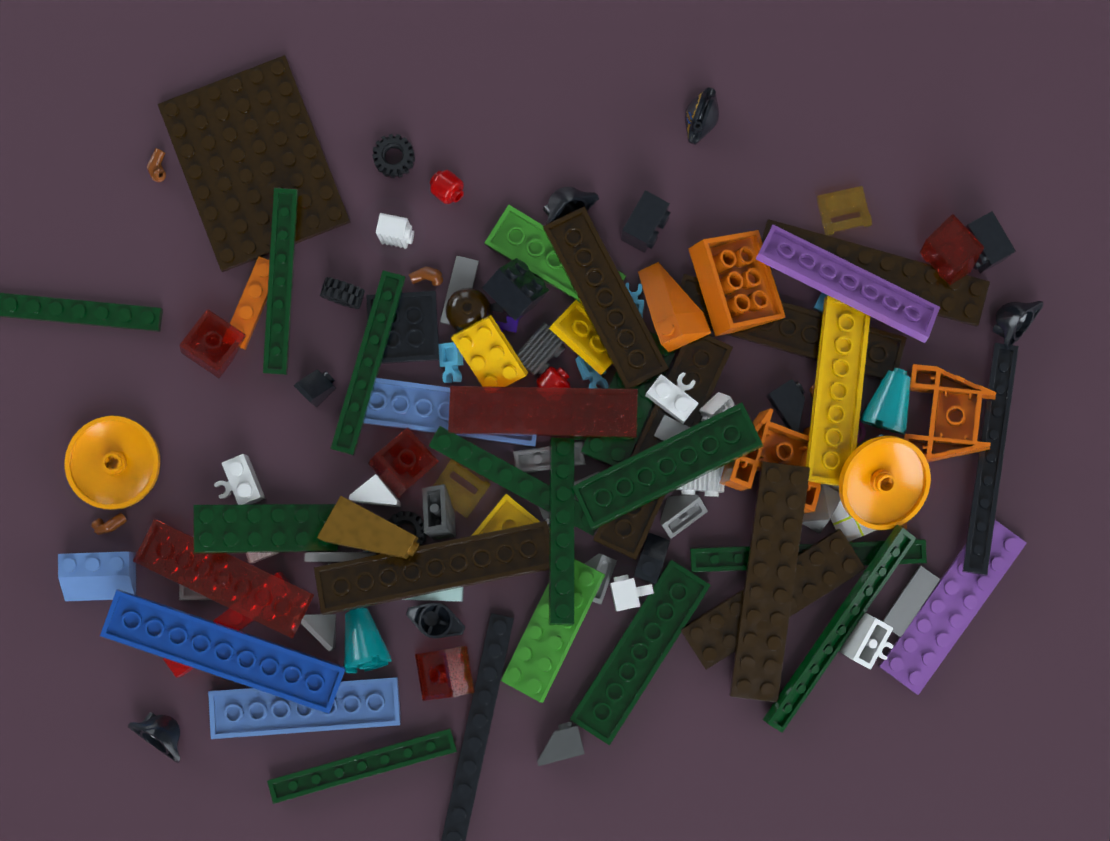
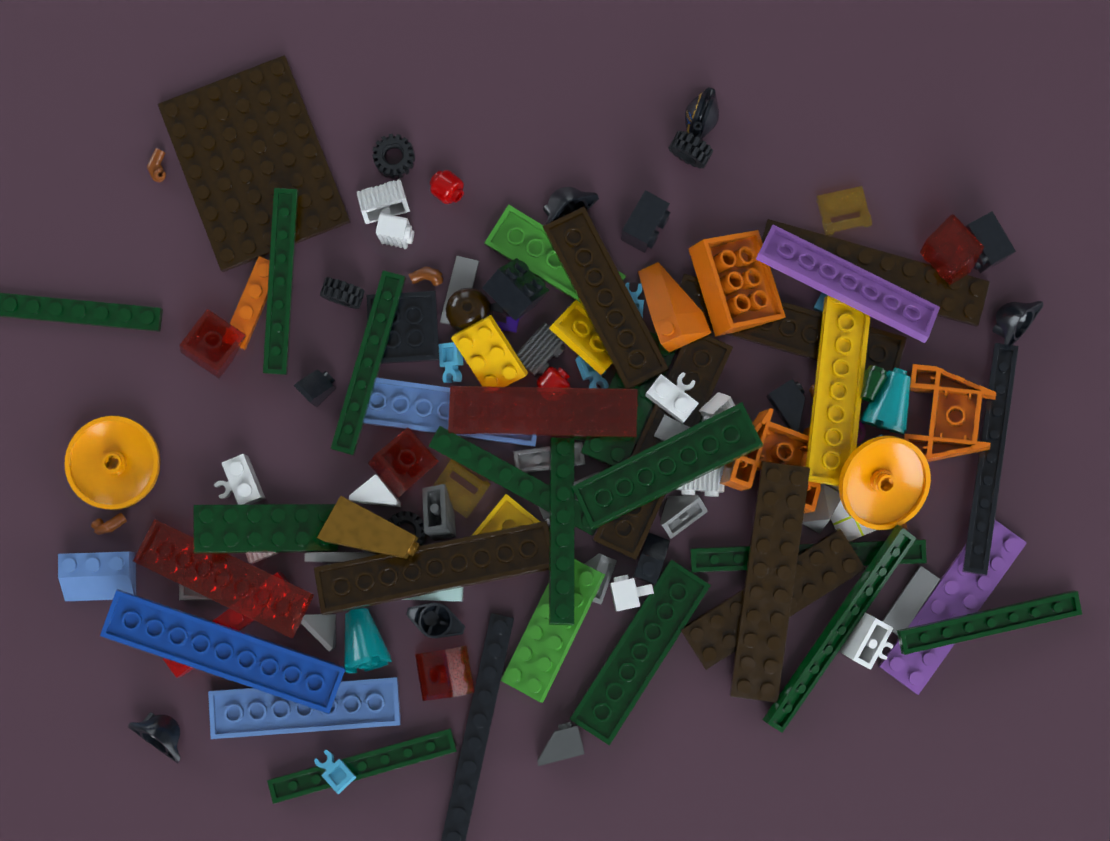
none -> medium azure plate [314,750,357,794]
none -> white brick [357,179,410,224]
none -> black tyre [668,131,713,169]
none -> dark green cone [860,365,887,402]
none -> dark green plate [897,590,1082,655]

